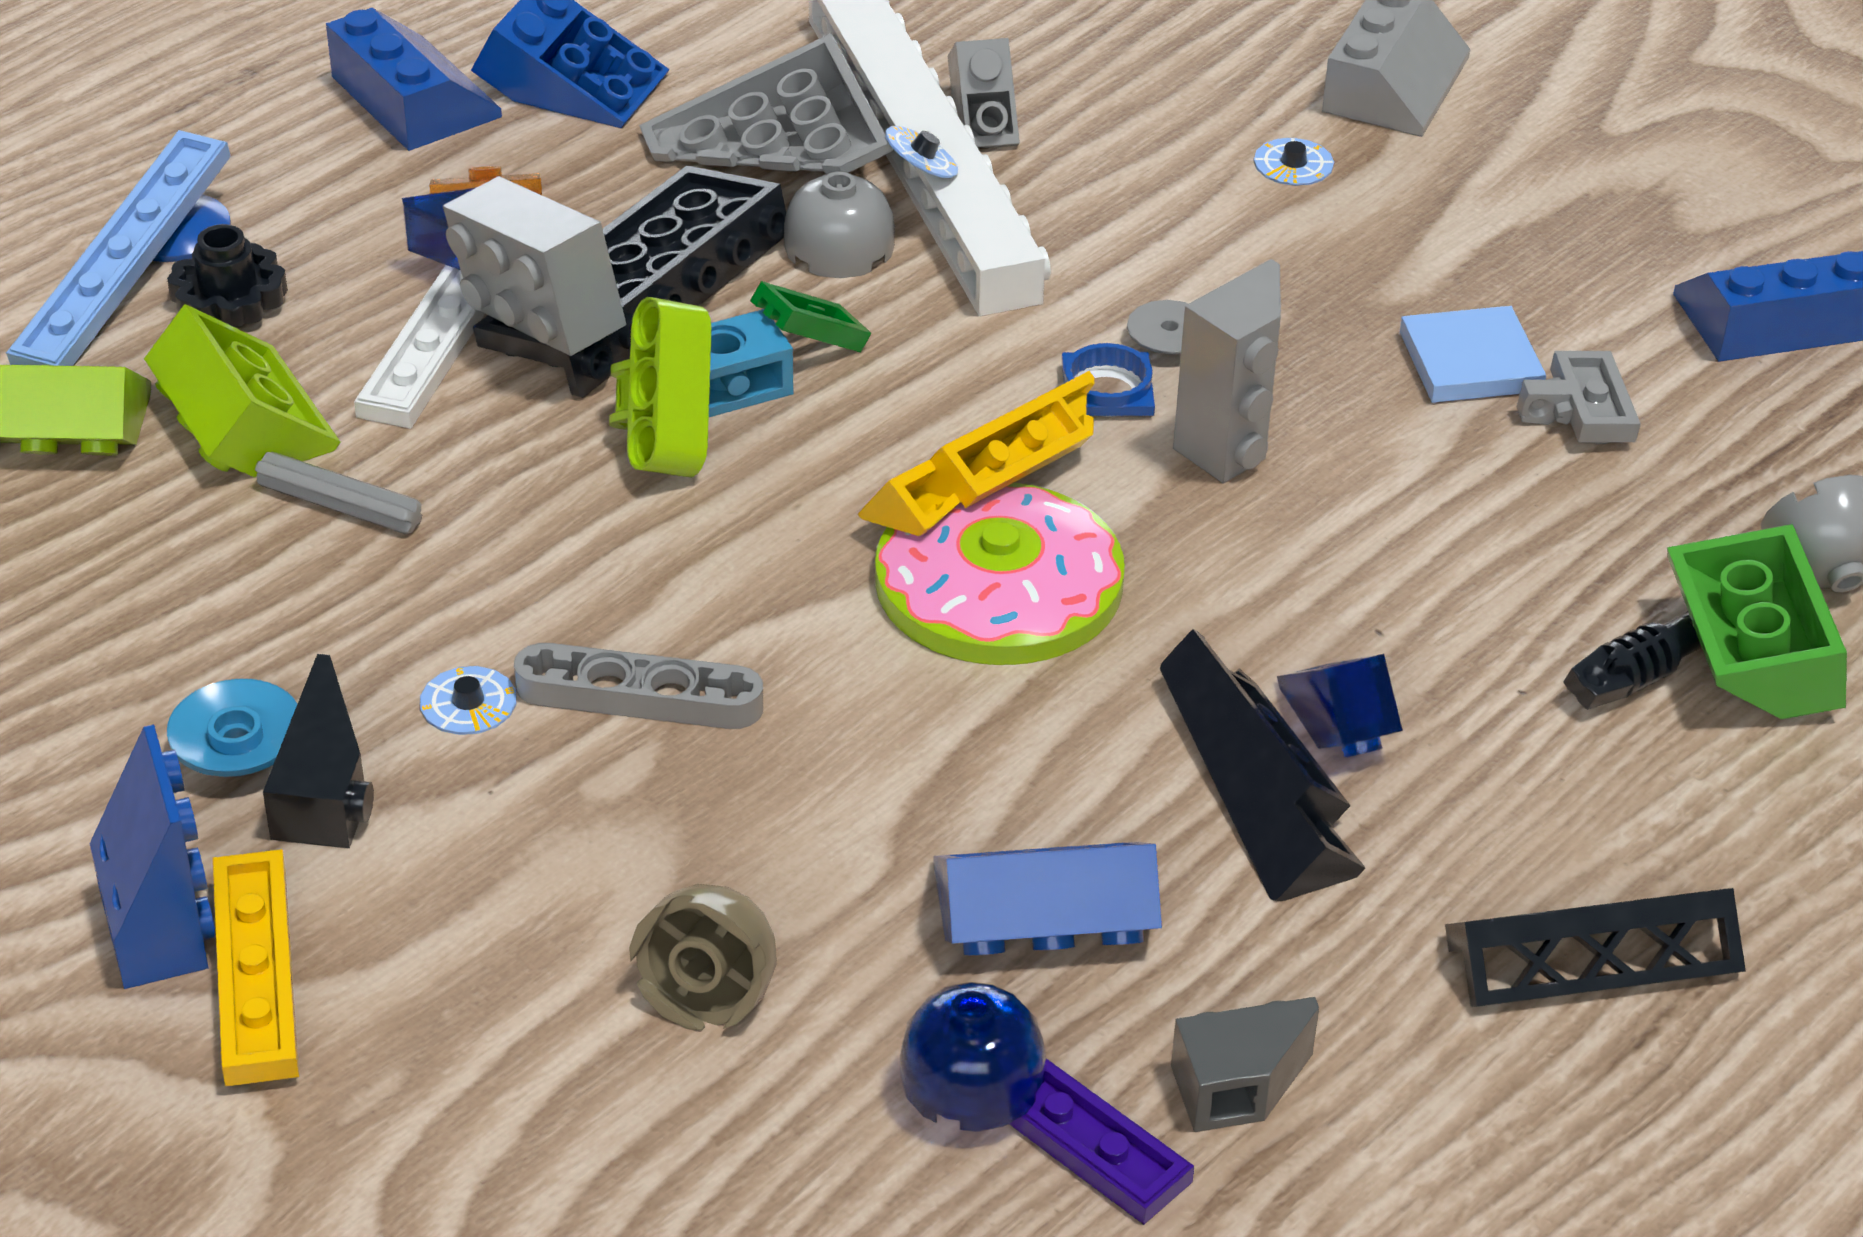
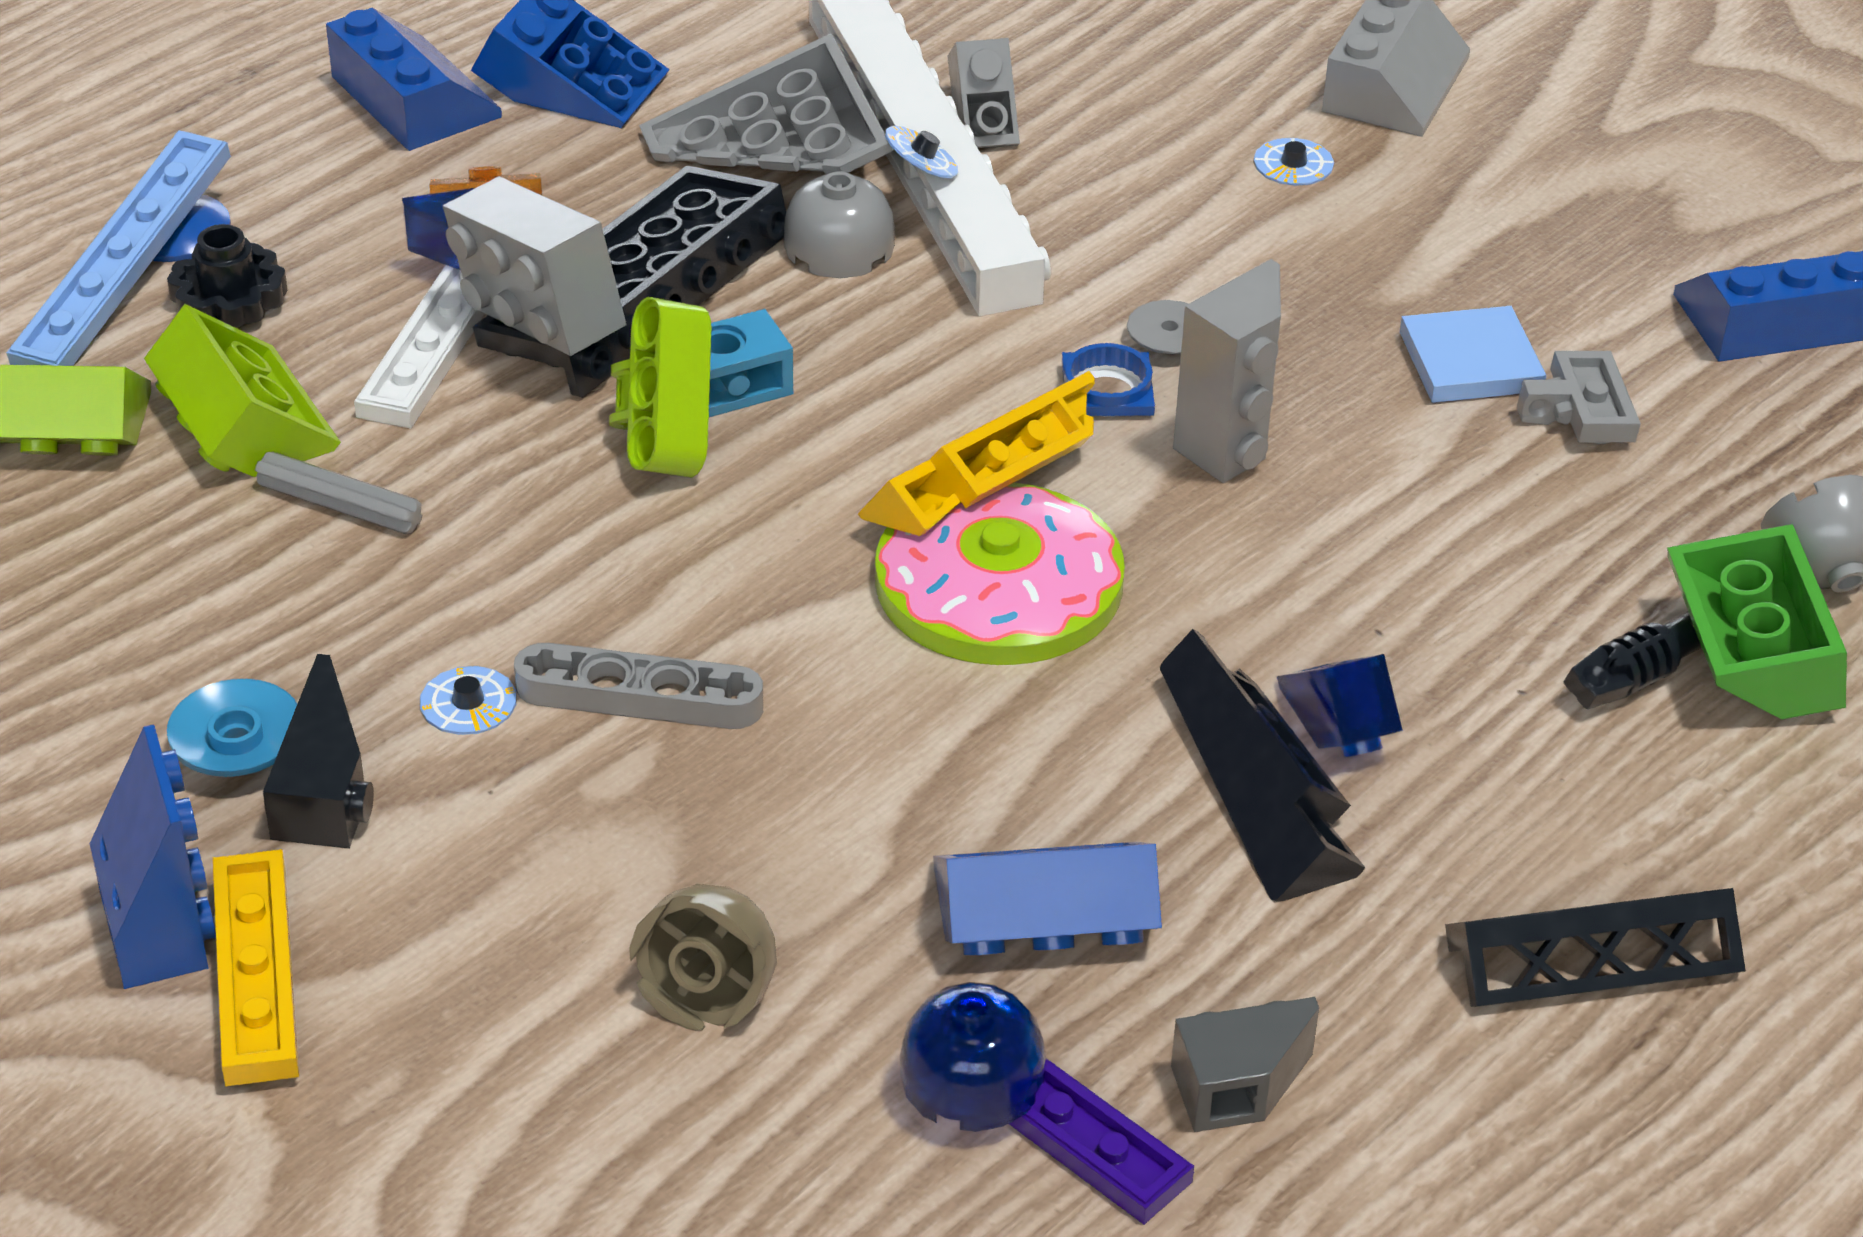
green tile [750,281,872,352] -> none

